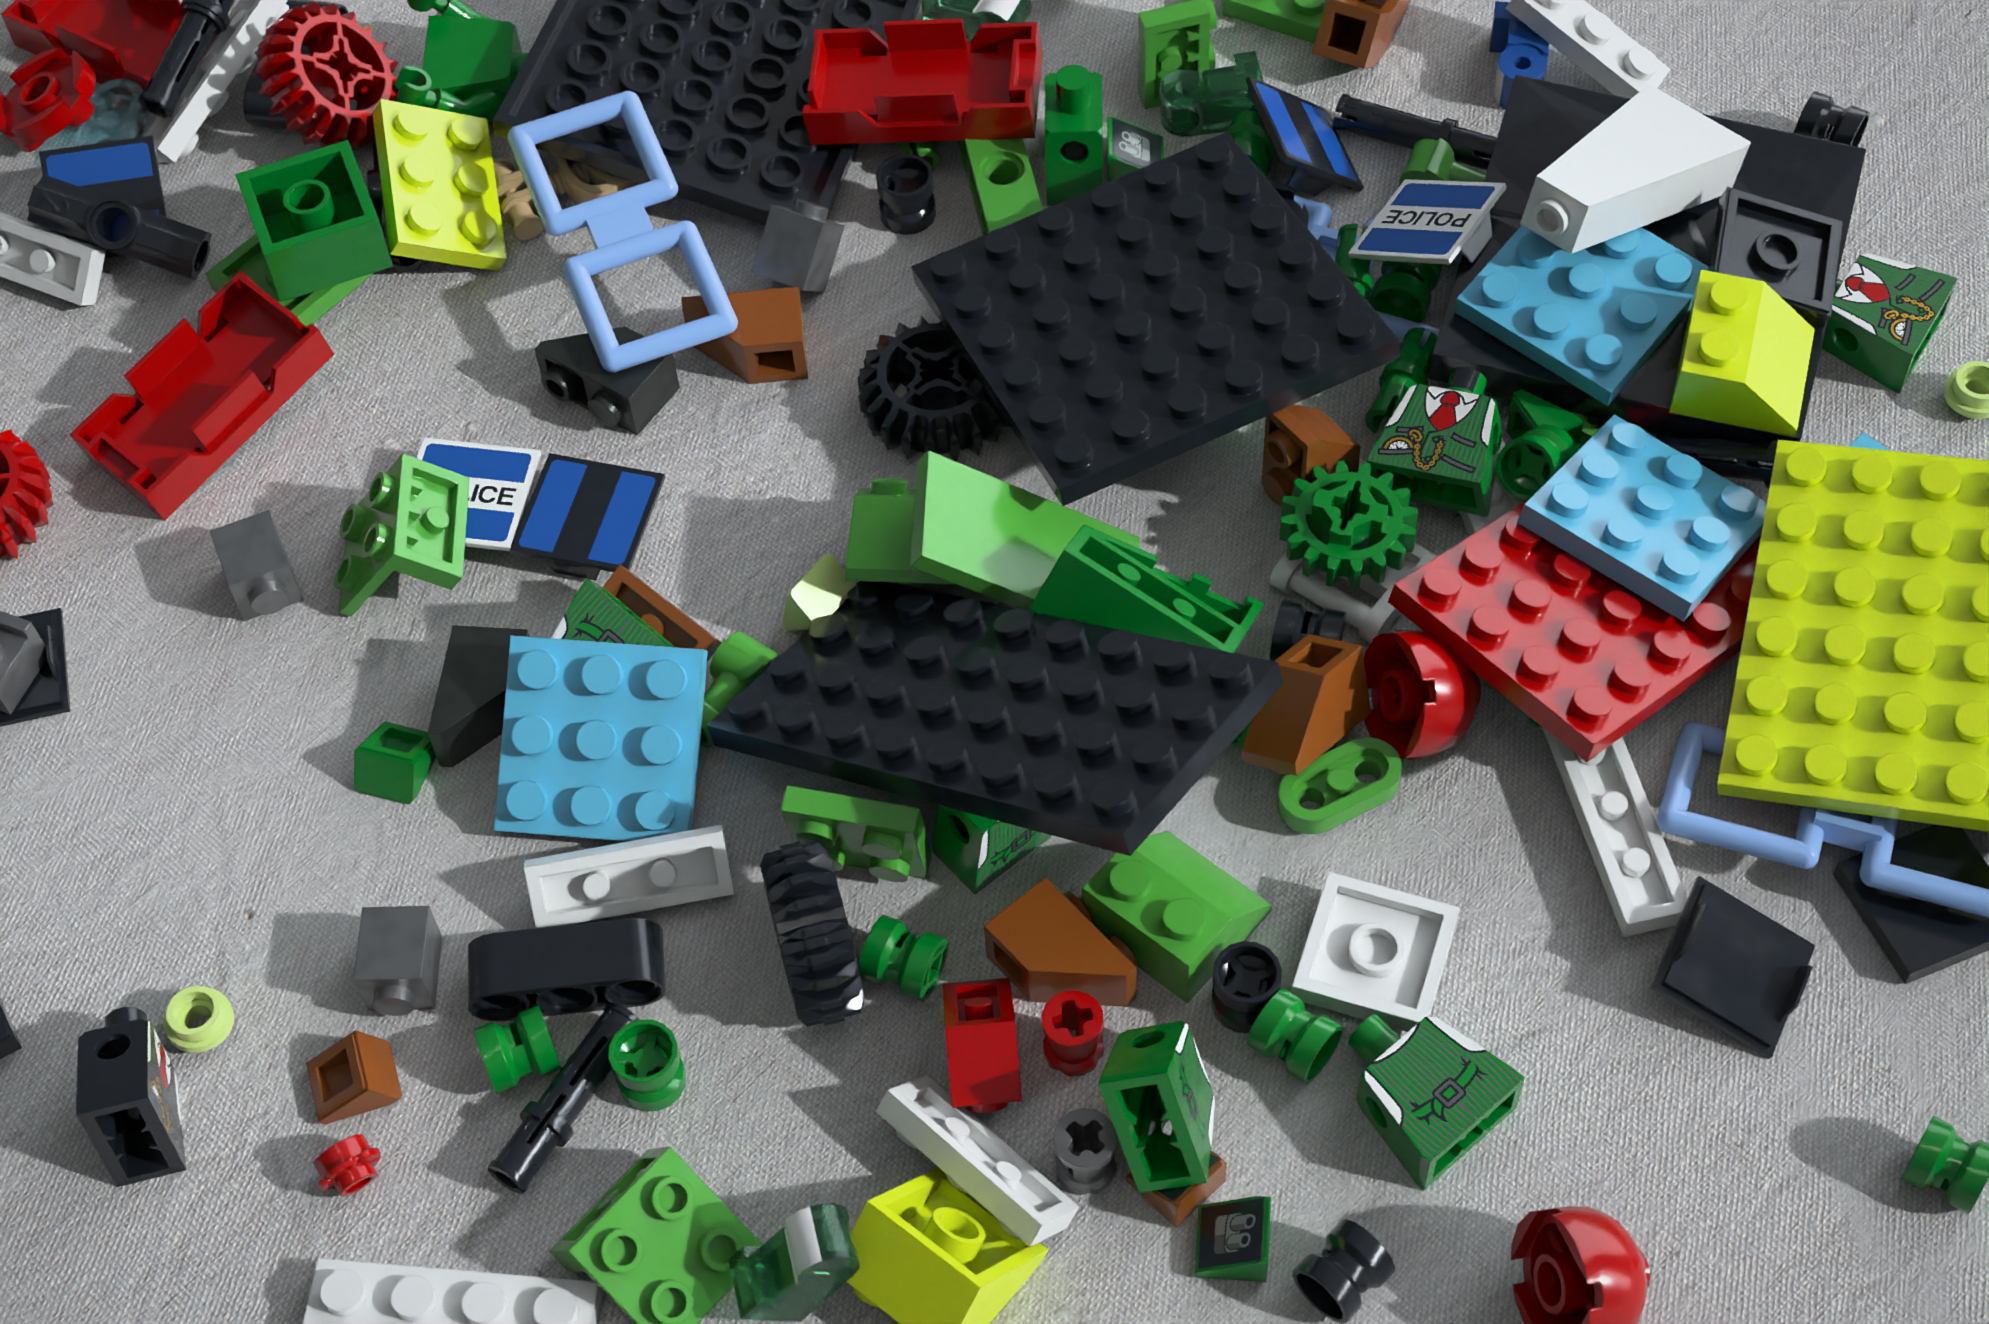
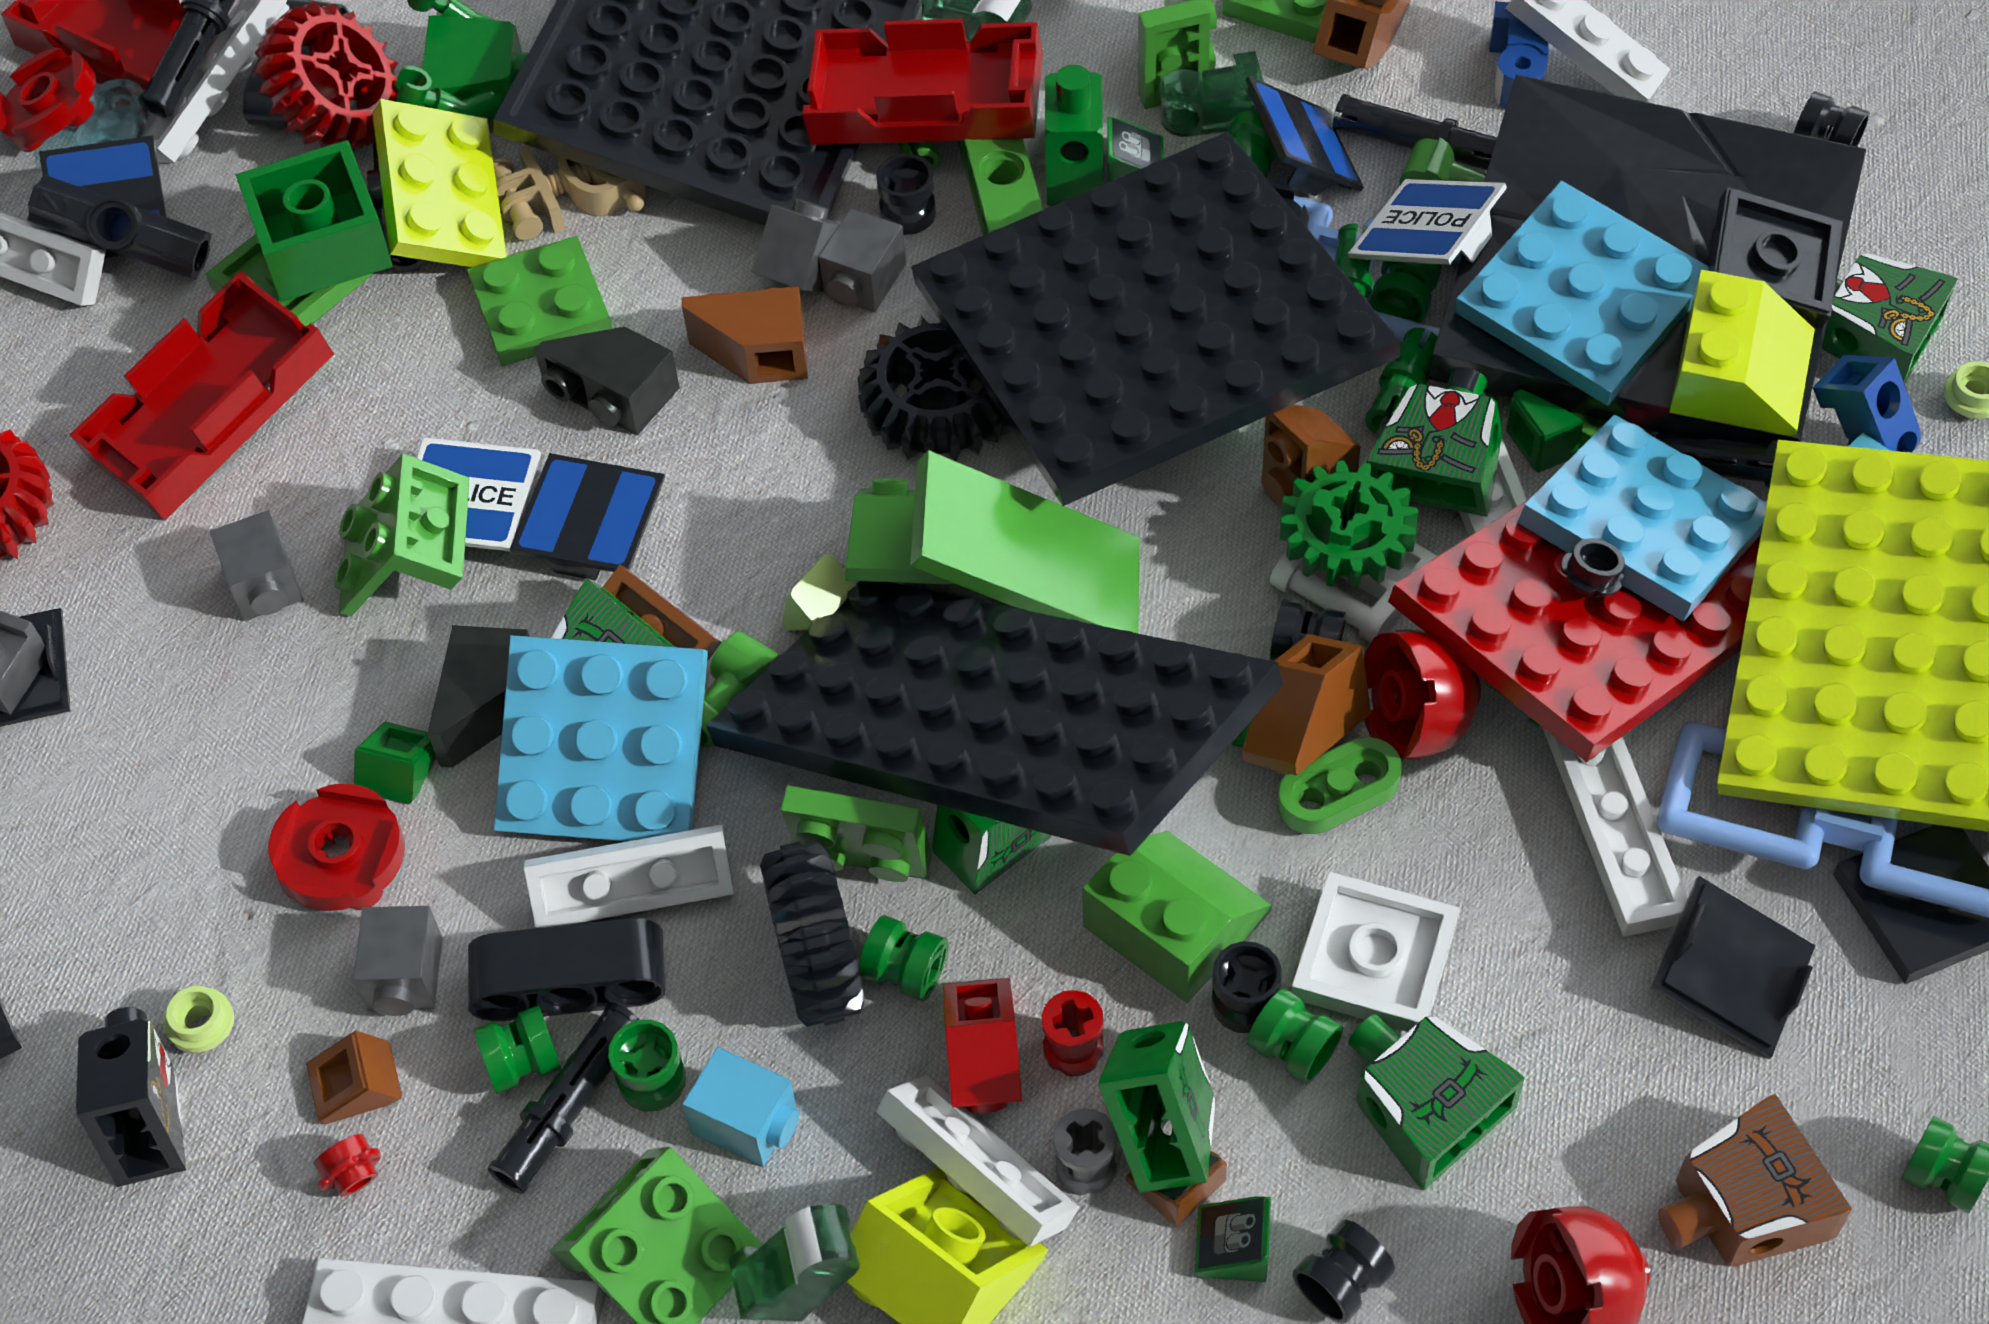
light blue bar [507,91,738,373] -> none
dark orange slope [984,877,1137,1007] -> none
green wedge [1029,525,1265,653] -> none
green wheel [1496,424,1577,500] -> none
white slope [1520,84,1751,254] -> none
none -> red plate [268,784,405,911]
none -> bright green plate [467,236,612,366]
none -> medium azure brick [682,1047,799,1167]
none -> flat silver brick [819,208,906,312]
none -> black plate [1561,538,1625,598]
none -> dark orange torso [1658,1094,1852,1266]
none -> blue leg [1813,355,1922,453]

